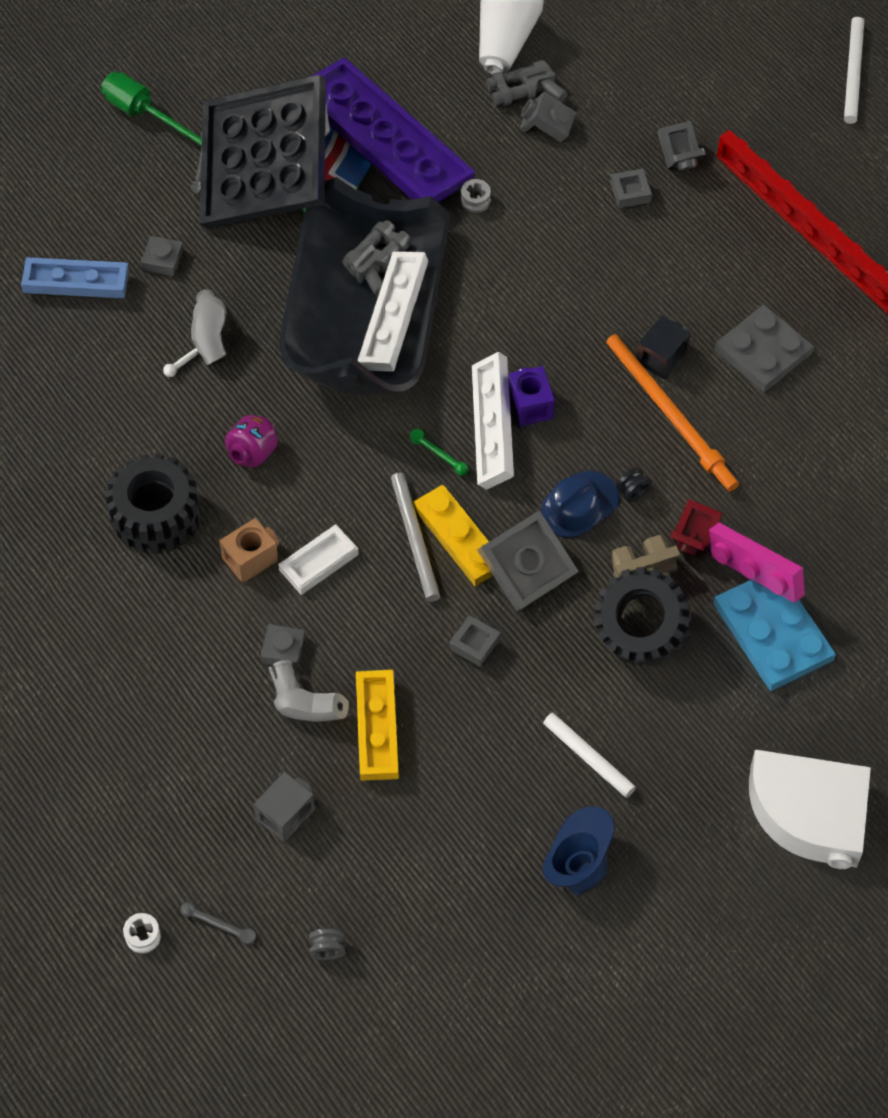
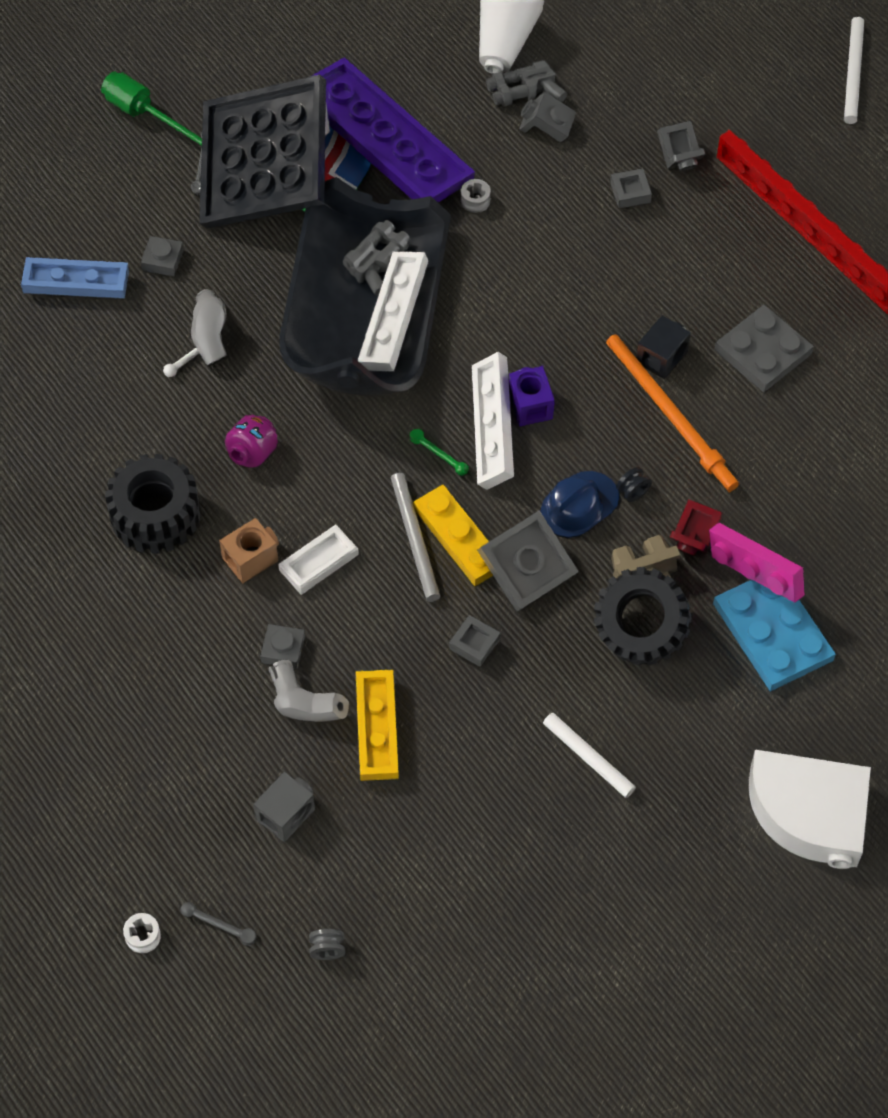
dark blue piece [543,807,615,896] -> none

